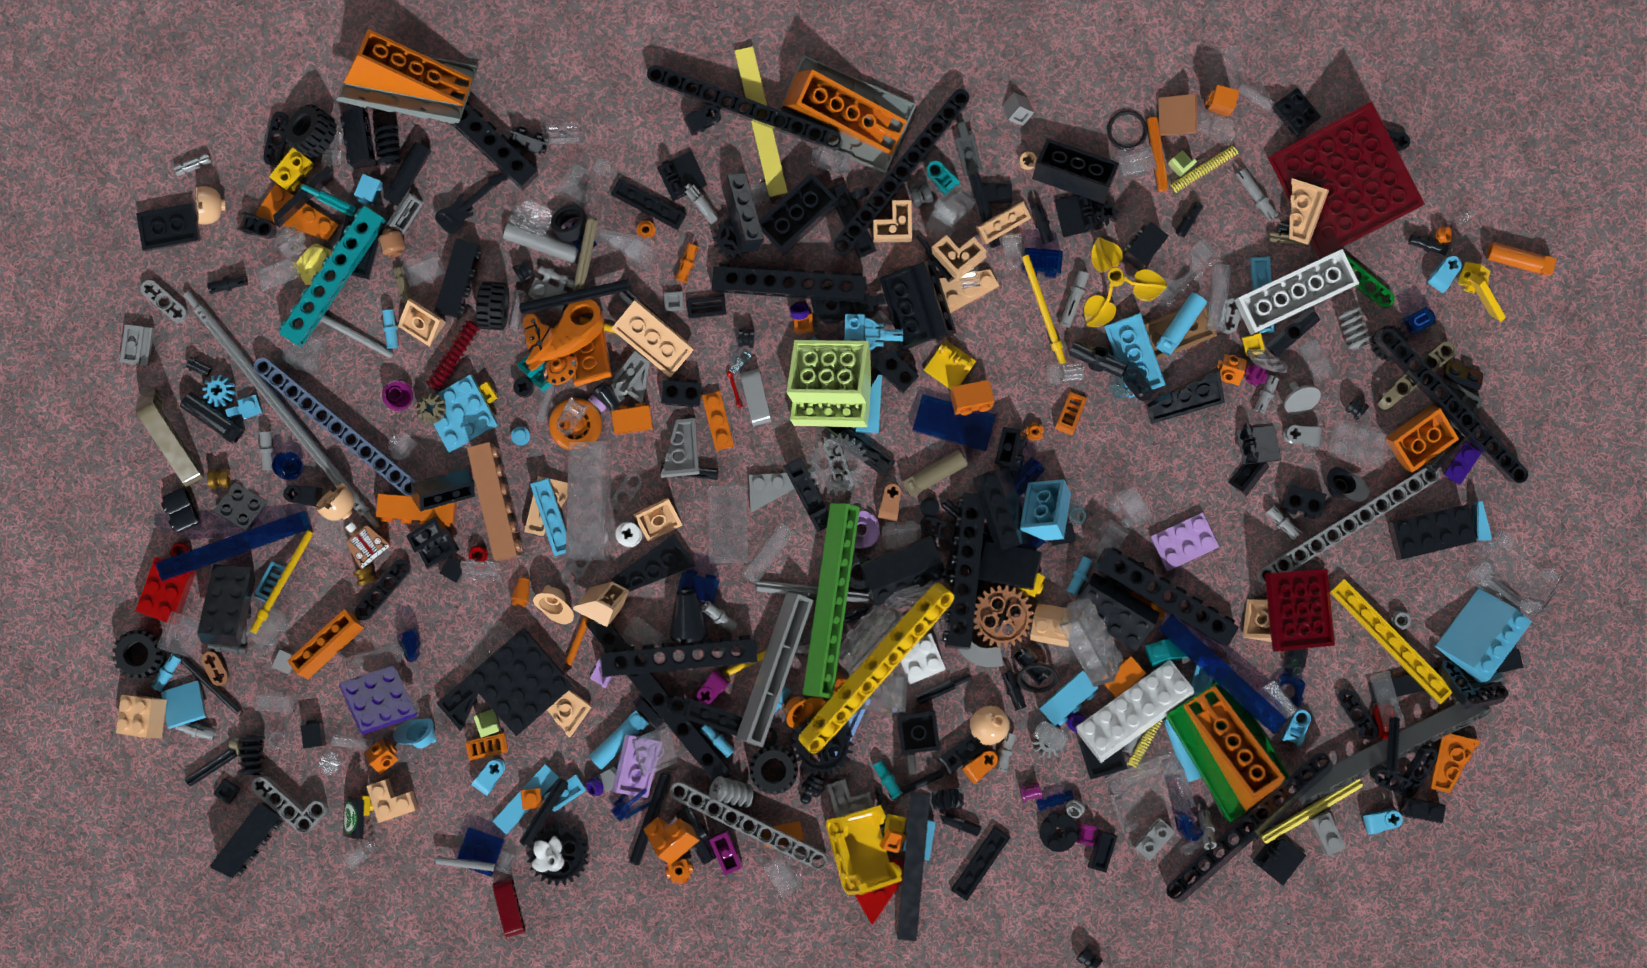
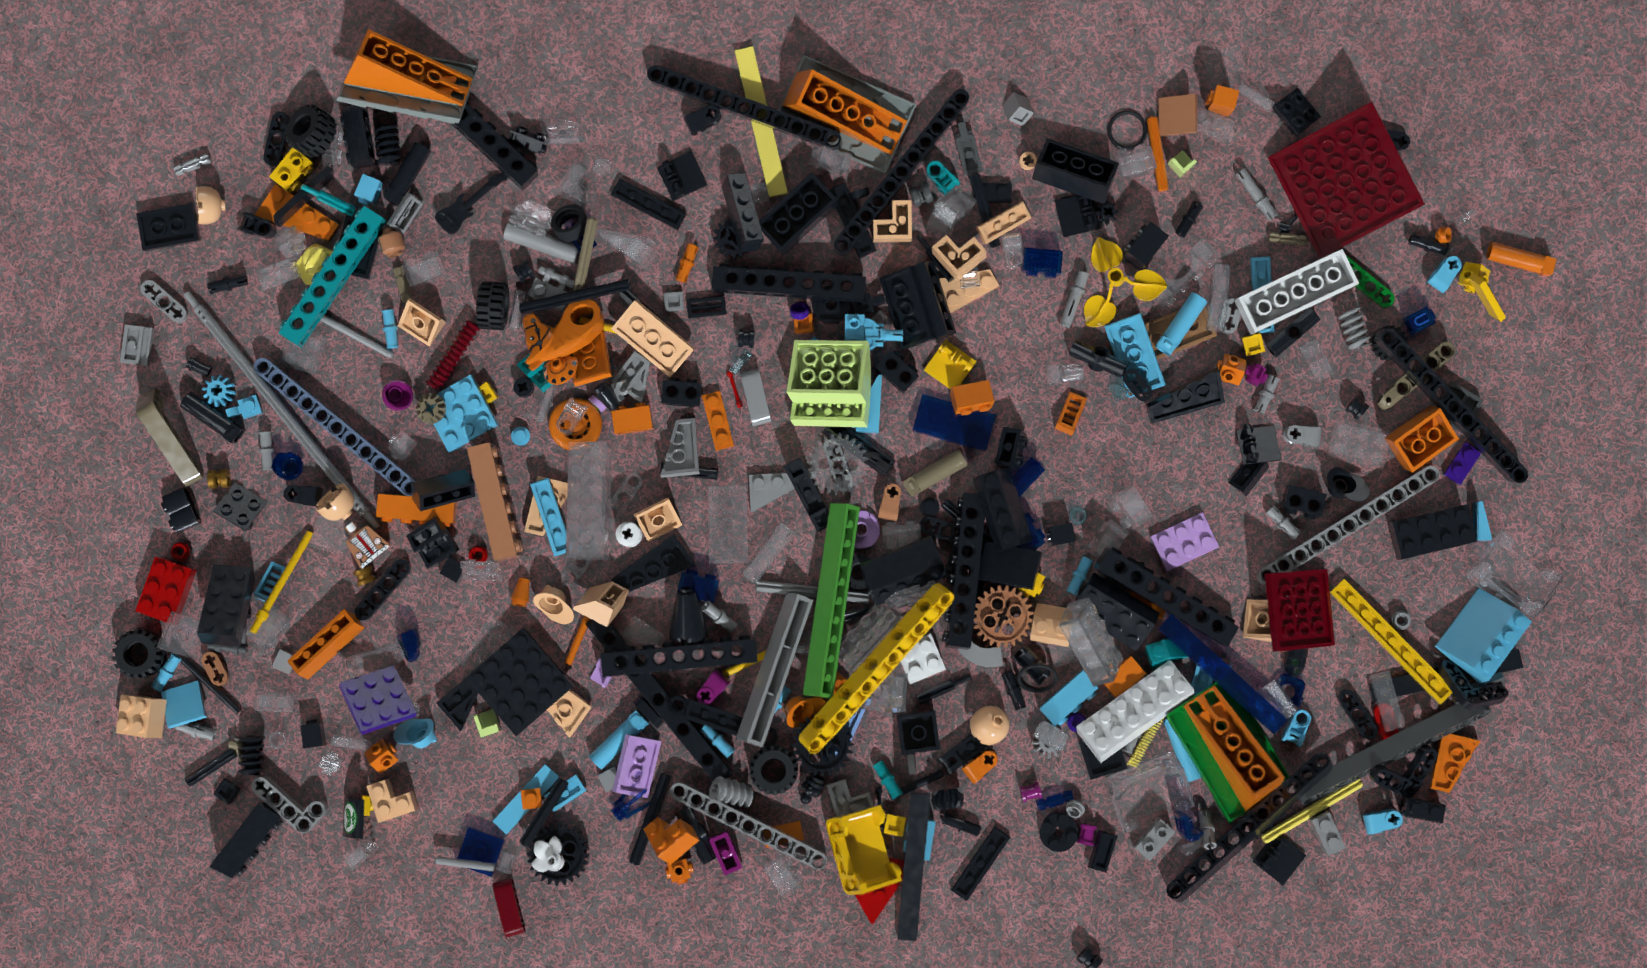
clear blue tile [155,511,312,582] -> none
black brick [434,238,482,320] -> none
orange slope [465,733,509,761] -> none
medium azure piece [471,758,505,796] -> none
dark purple plate [586,777,604,796] -> none
clear tile [632,726,678,776] -> none
orange plate [636,221,656,240] -> none
light grey piece [685,184,720,224] -> none
orange plate [879,829,906,853] -> none
light grey pin [995,732,1017,772] -> none
medium azure slope [1020,479,1071,541] -> none
yellow bar [1022,254,1066,365] -> none
orange plate [1025,422,1044,441] -> none
black pin [1031,204,1054,244] -> none
light yellow piece [1170,146,1238,193] -> none
clear slope [1246,350,1288,373] -> none
light grey shield [1284,382,1321,415] -> none
light nougat wing [1289,178,1329,245] -> none
black axle [1386,717,1400,774] -> none
black axle [1426,432,1464,473] -> none
black plate [1443,361,1483,390] -> none

